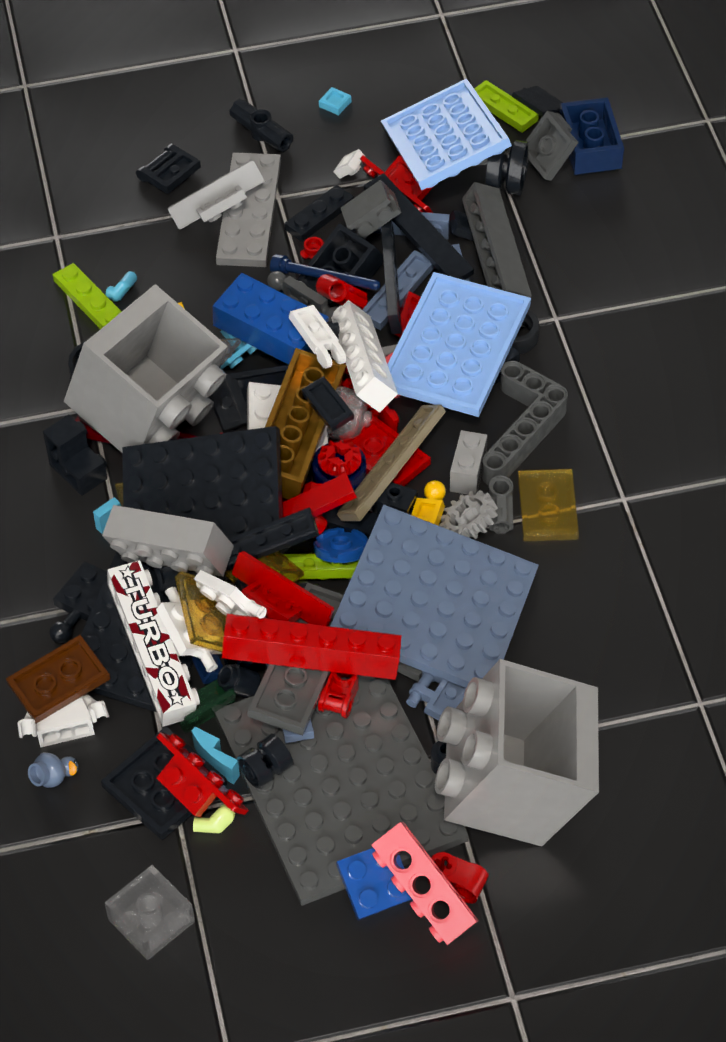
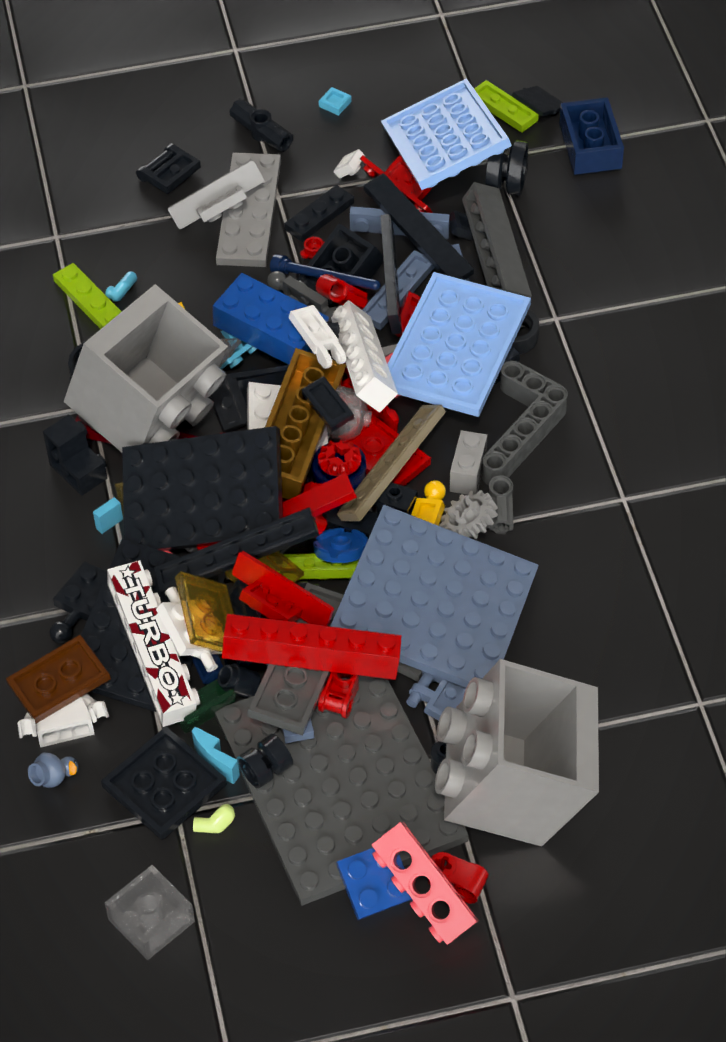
light grey brick [102,505,234,577] -> none
red bracket [157,732,249,817] -> none
white plate [194,570,267,619] -> none
dark grey brick [341,180,402,239] -> none
clear yellow tile [518,469,579,541] -> none
dark grey plate [526,111,578,181] -> none

